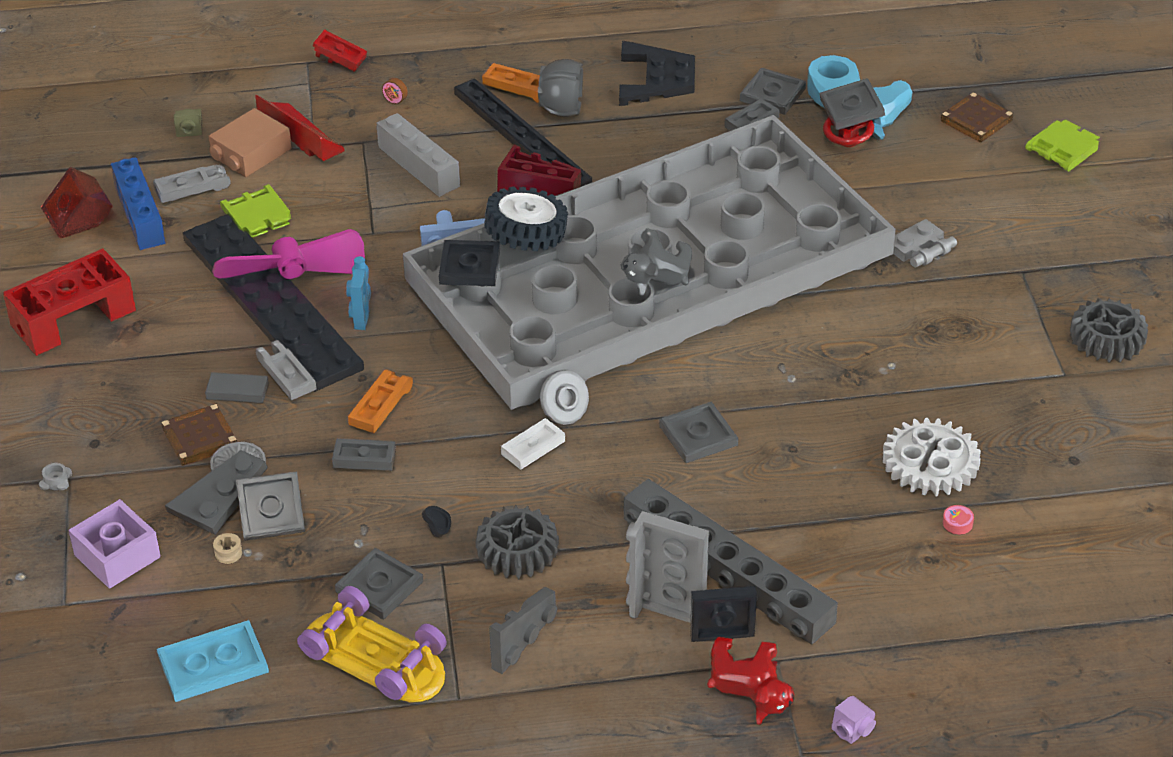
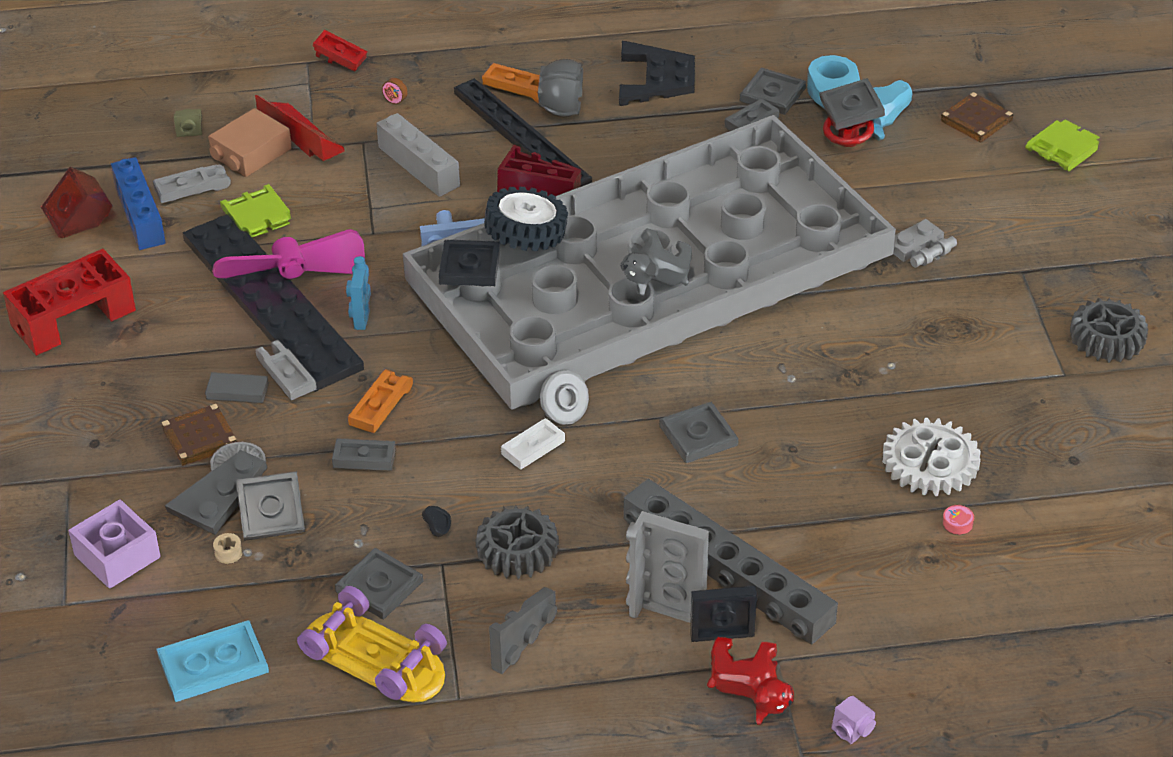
light grey plate [39,463,72,491] -> none

